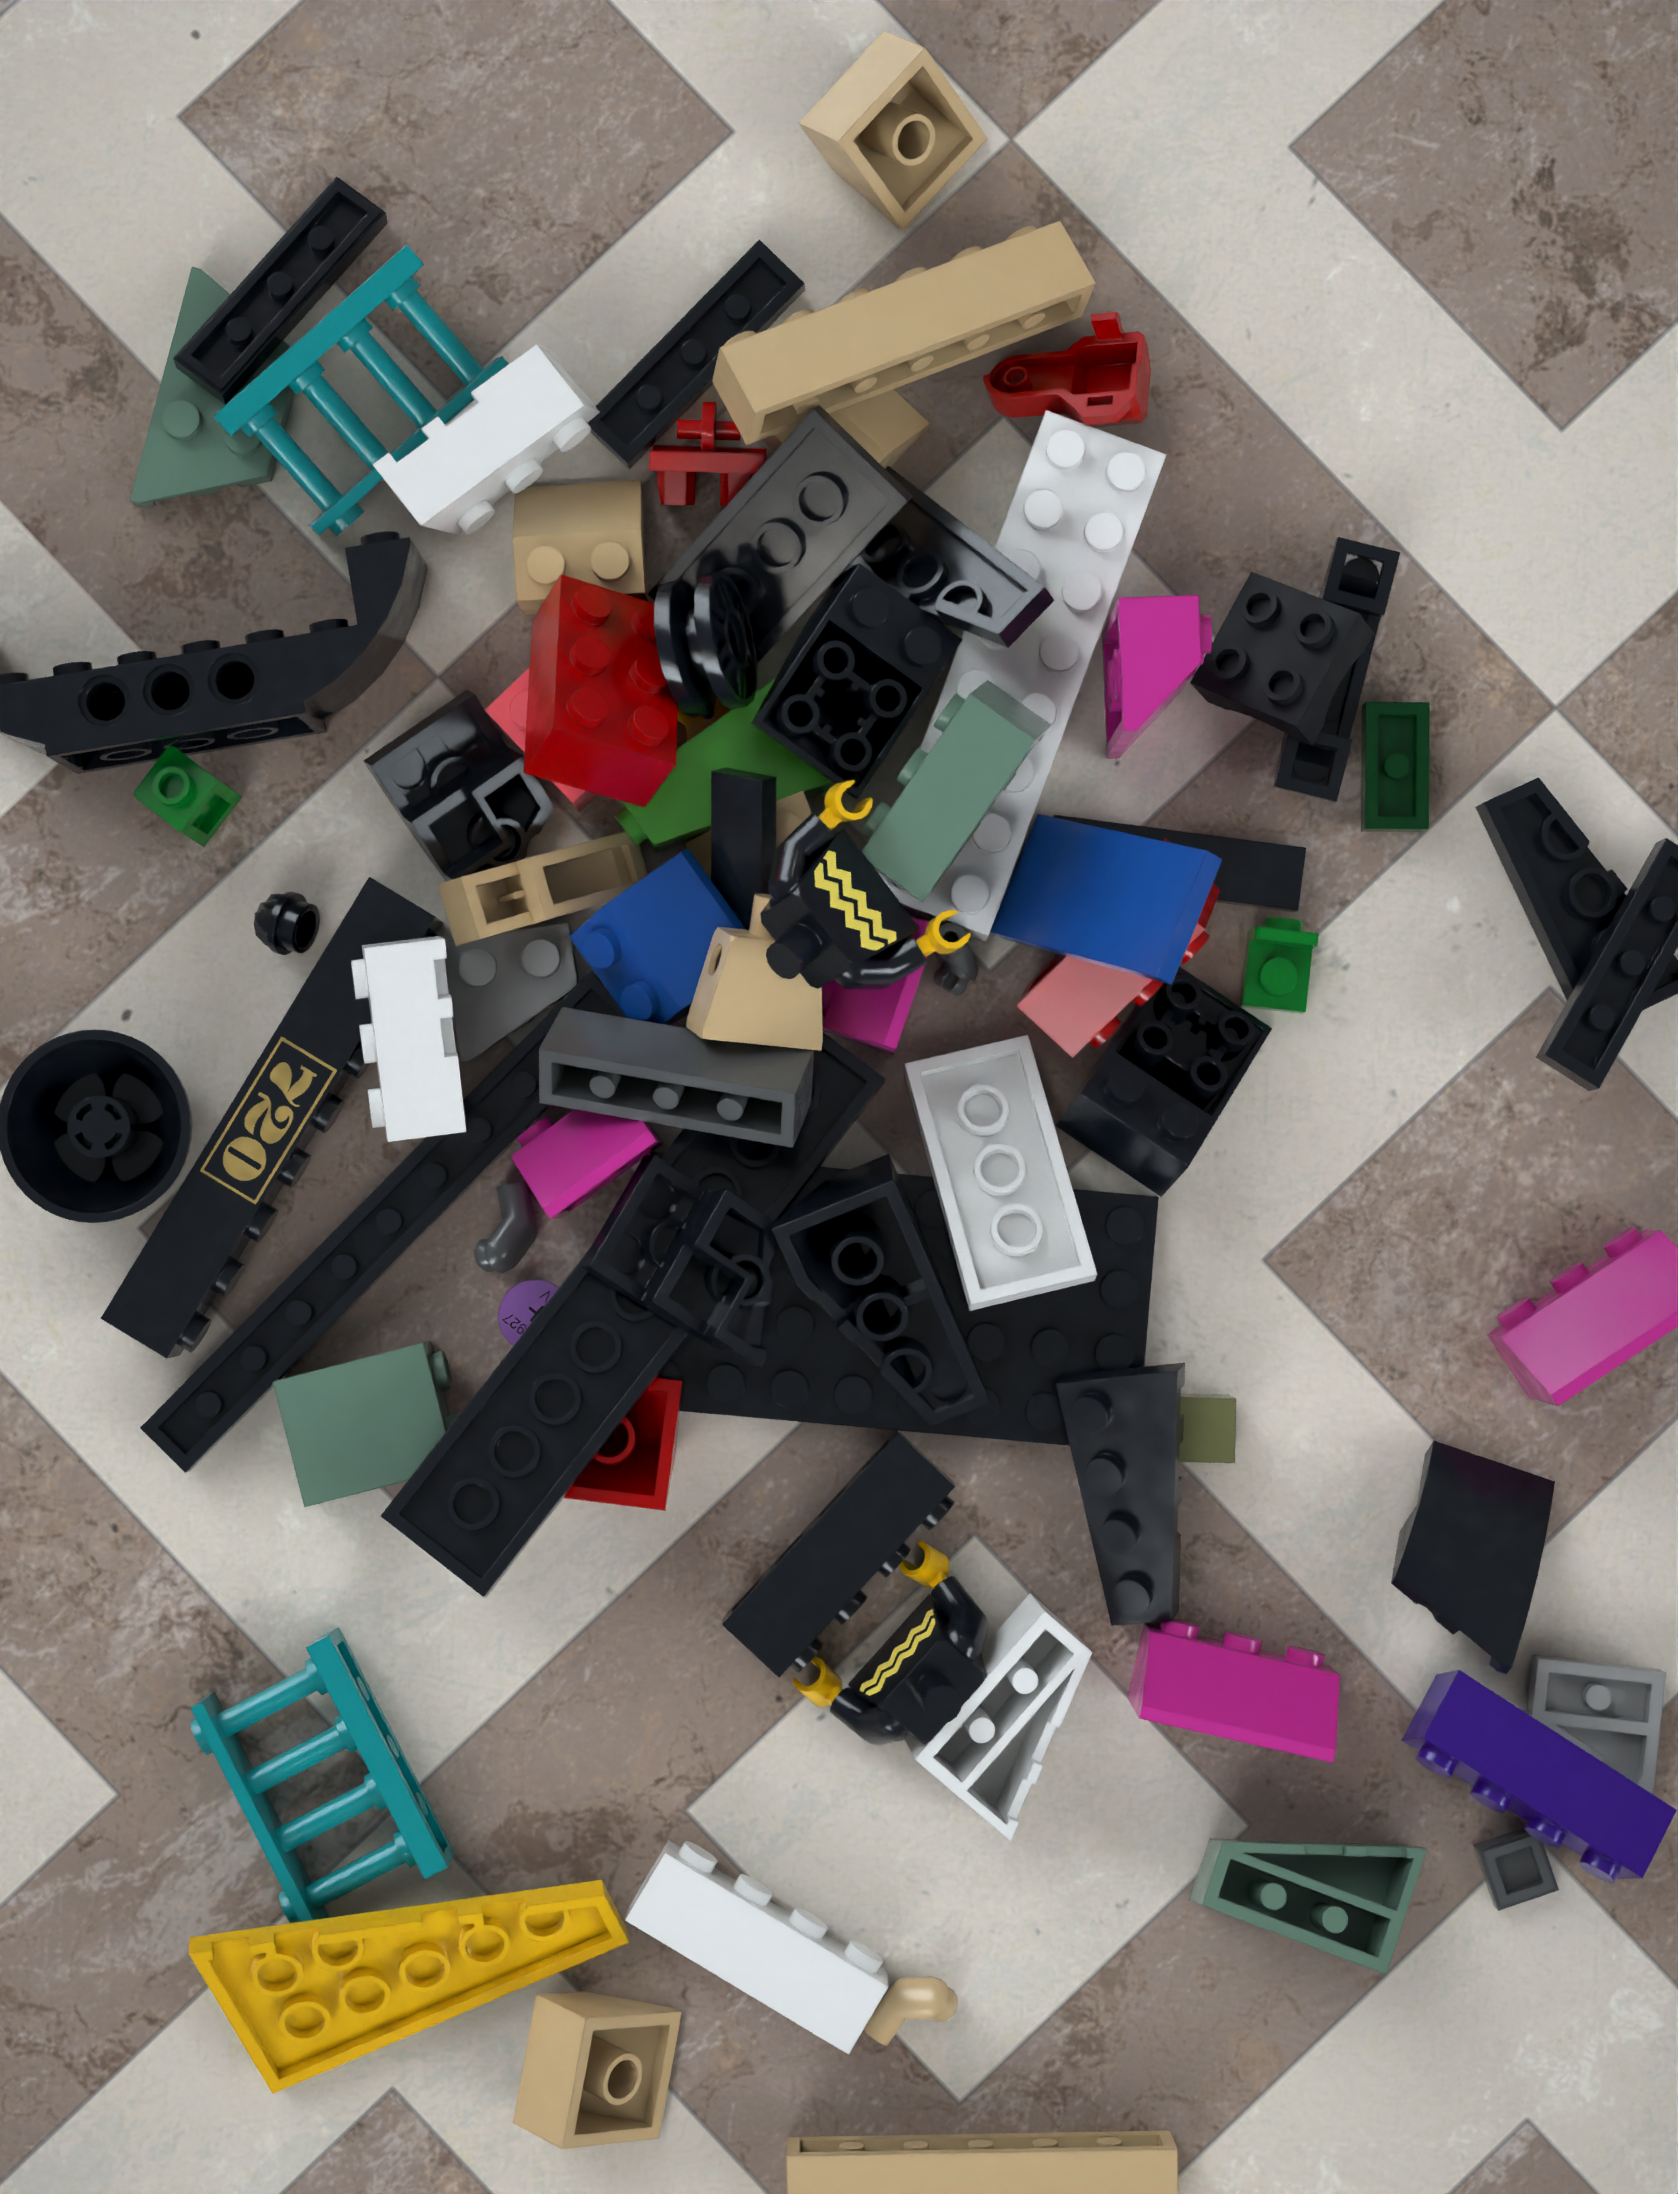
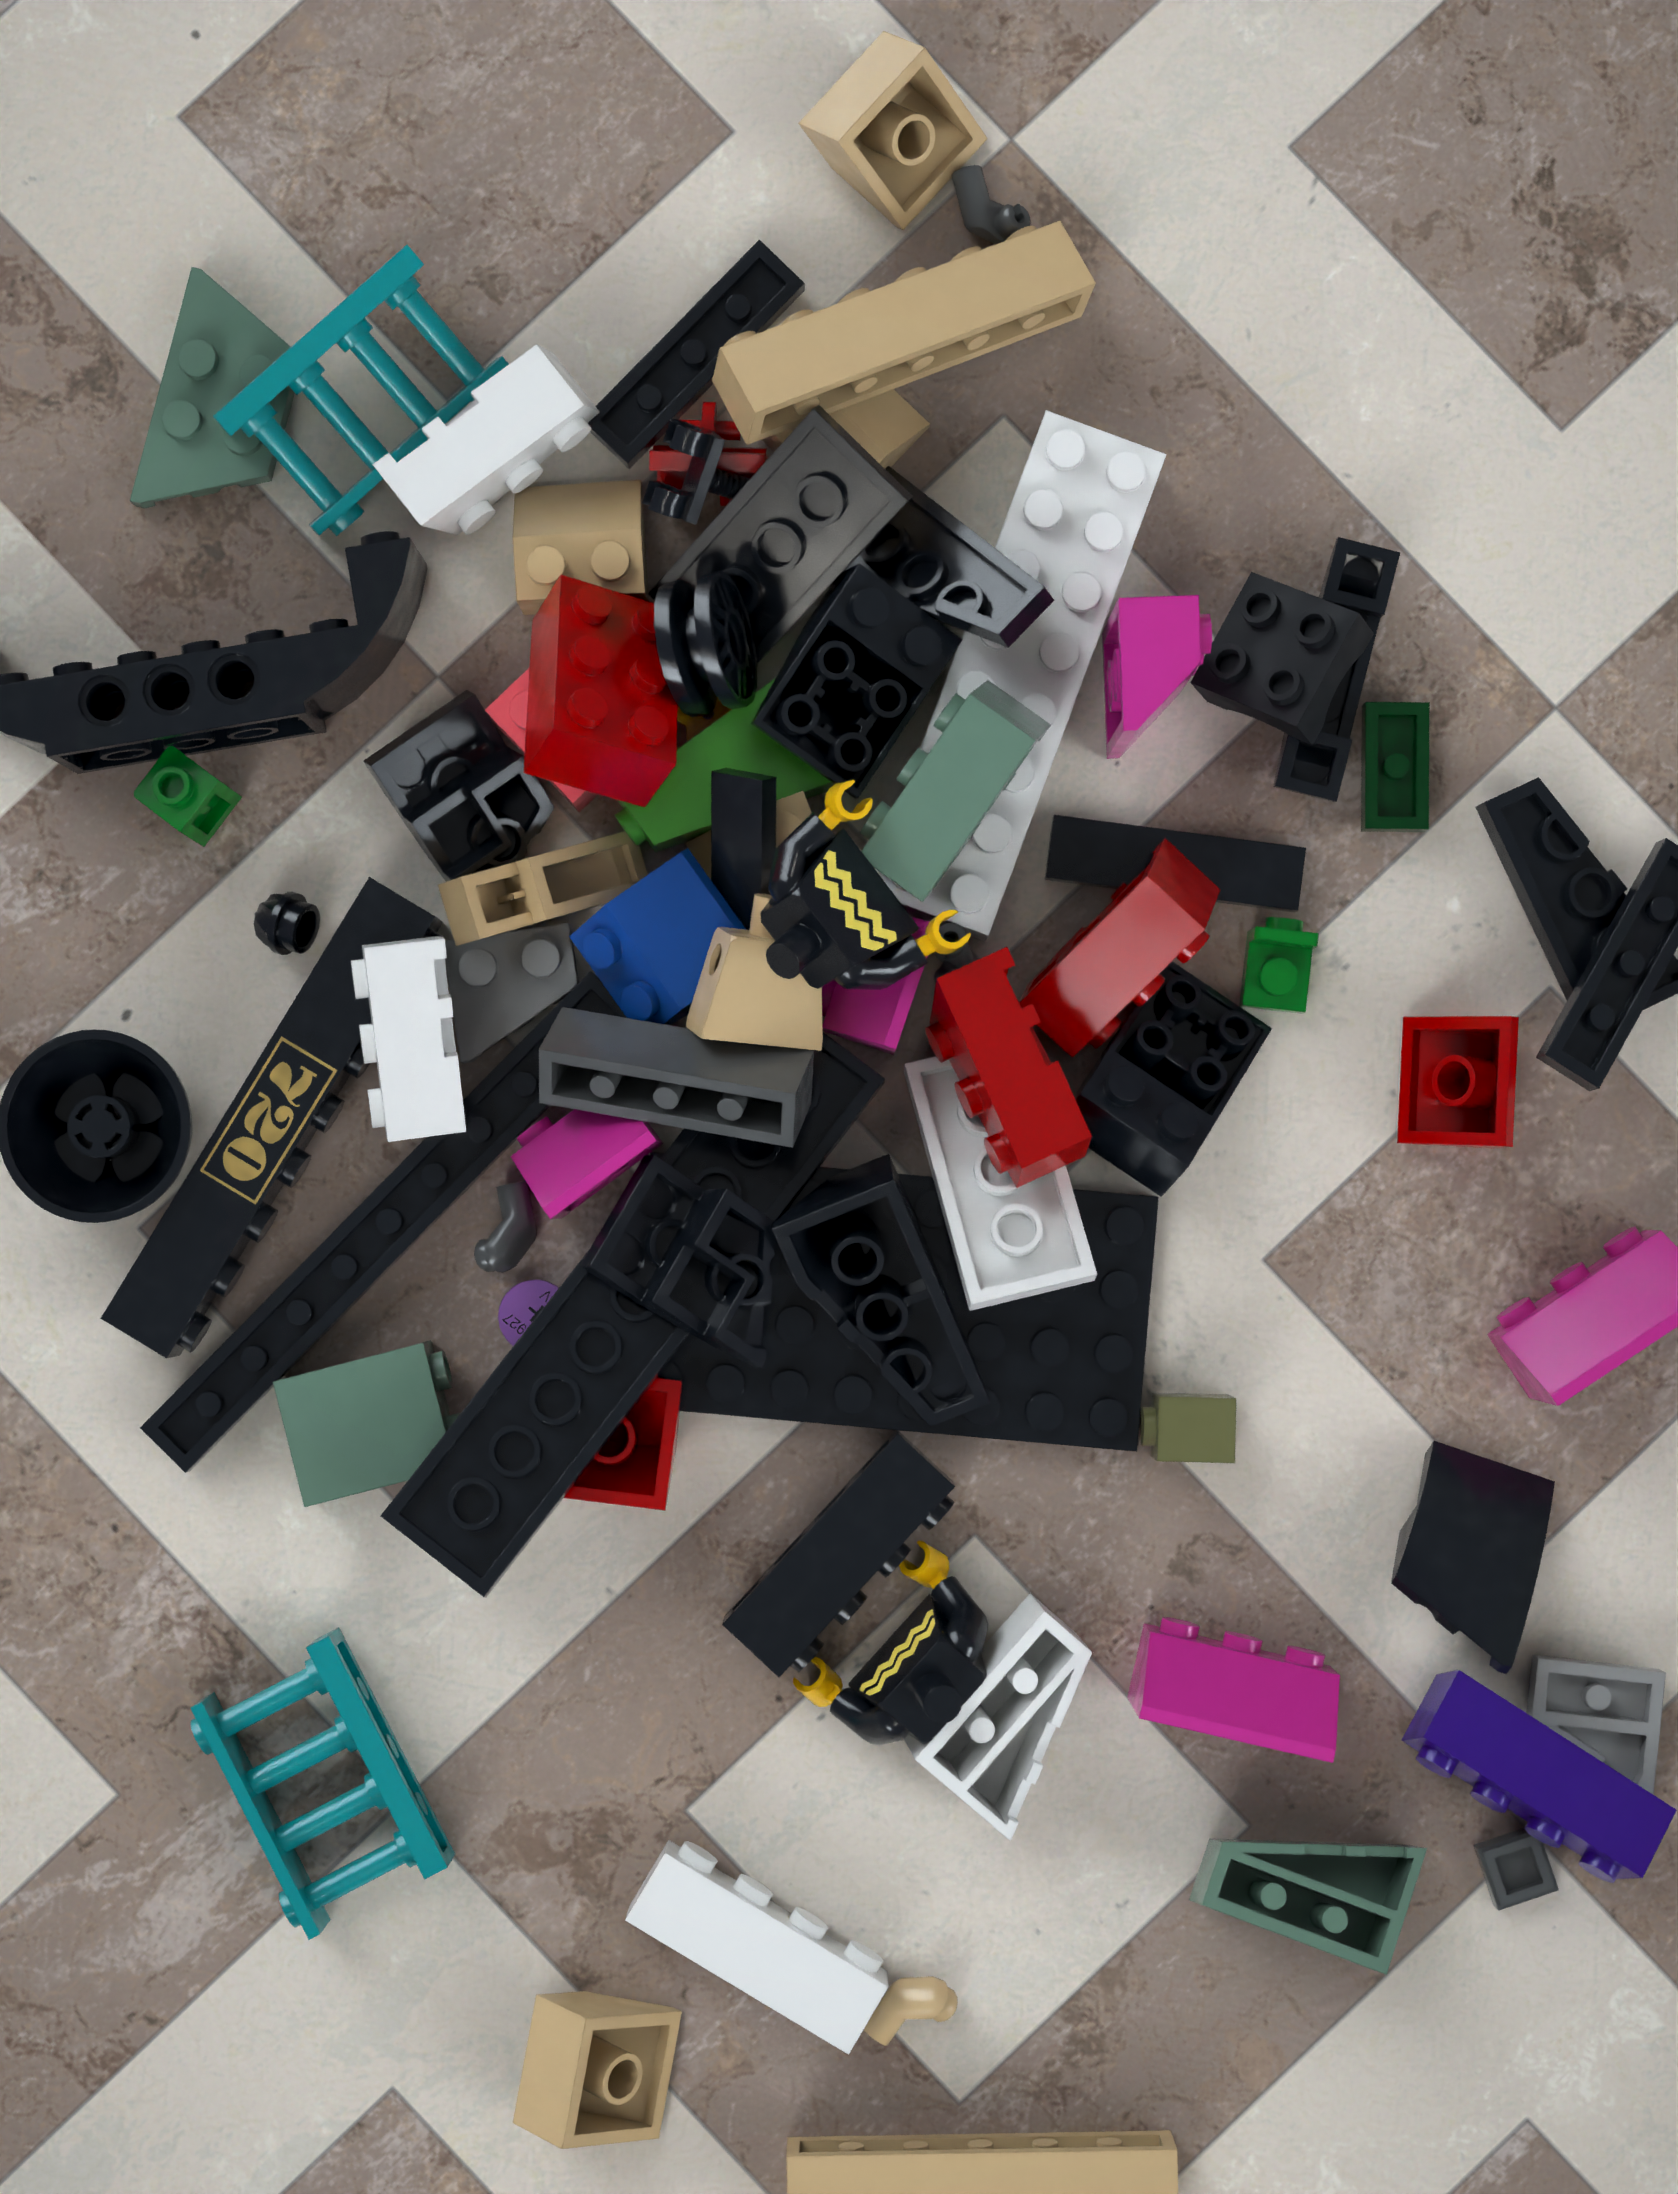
black tile [173,177,388,405] -> none
yellow wing [189,1880,629,2094] -> none
red piece [983,312,1151,427] -> none
blue tile [990,814,1222,985] -> none
black wing [1056,1362,1185,1626] -> none
none -> black bar [642,419,751,525]
none -> red wedge [925,947,1092,1188]
none -> dark grey arm [952,165,1031,245]
none -> red slope [1397,1016,1519,1149]

